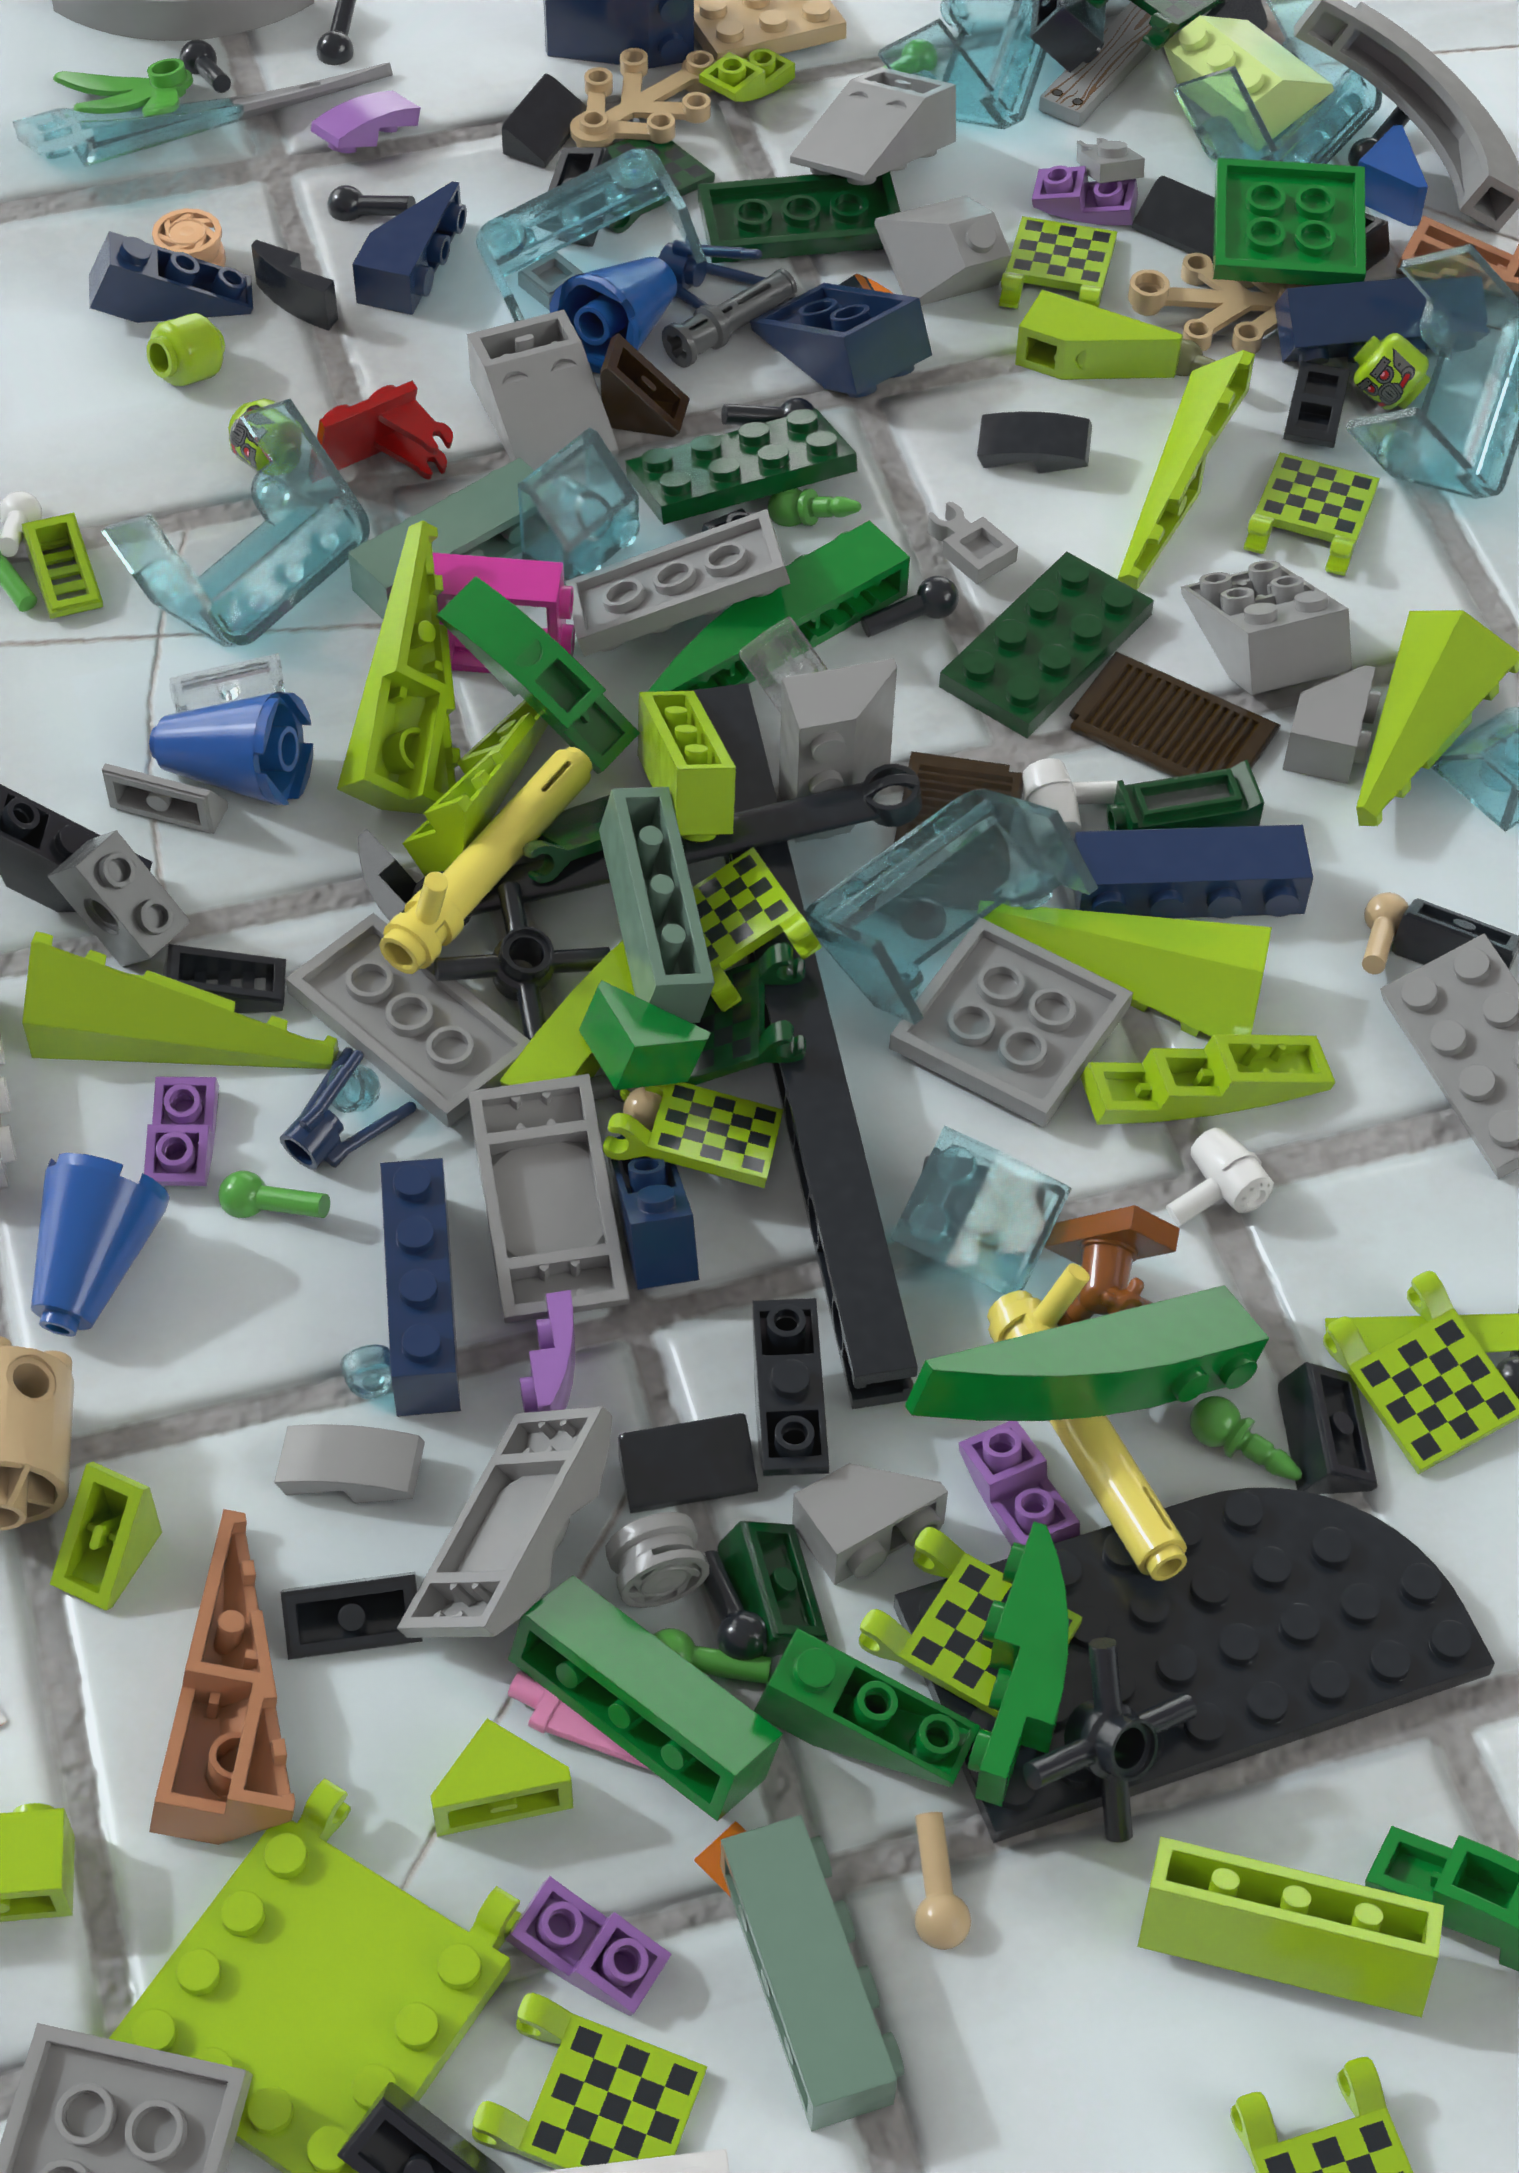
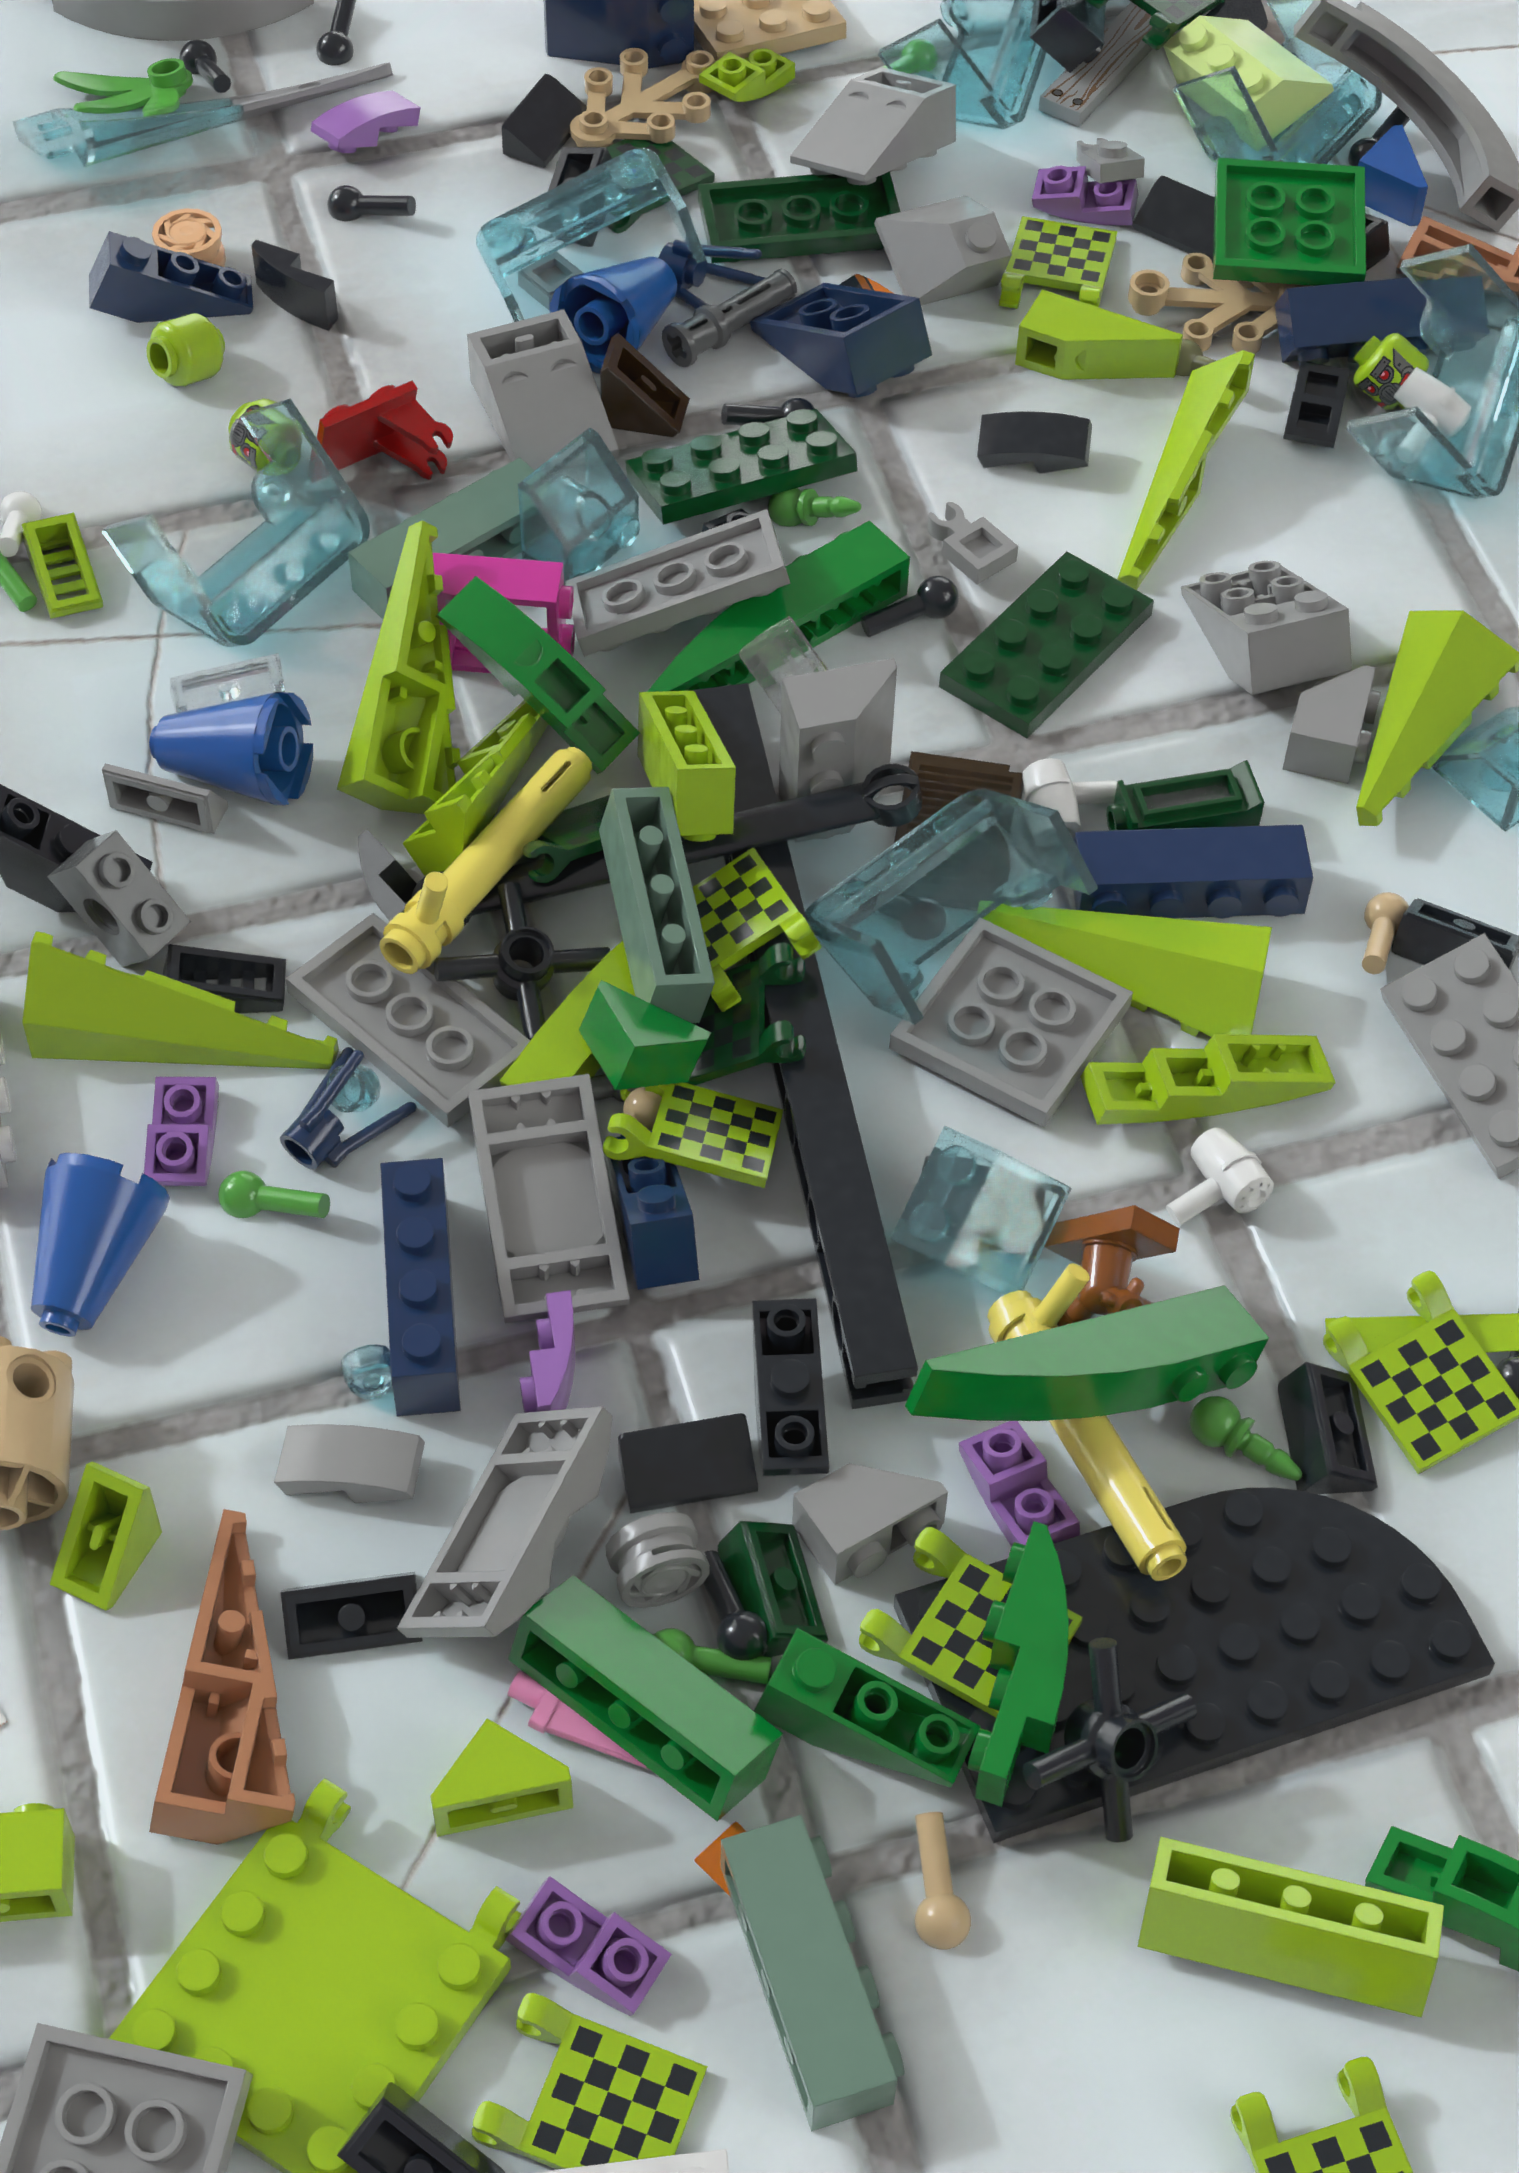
dark blue slope [352,181,467,315] -> none
dark brown window [1069,651,1281,777] -> none
lime flag [1243,452,1380,576] -> none
none -> white piece [1394,367,1472,458]

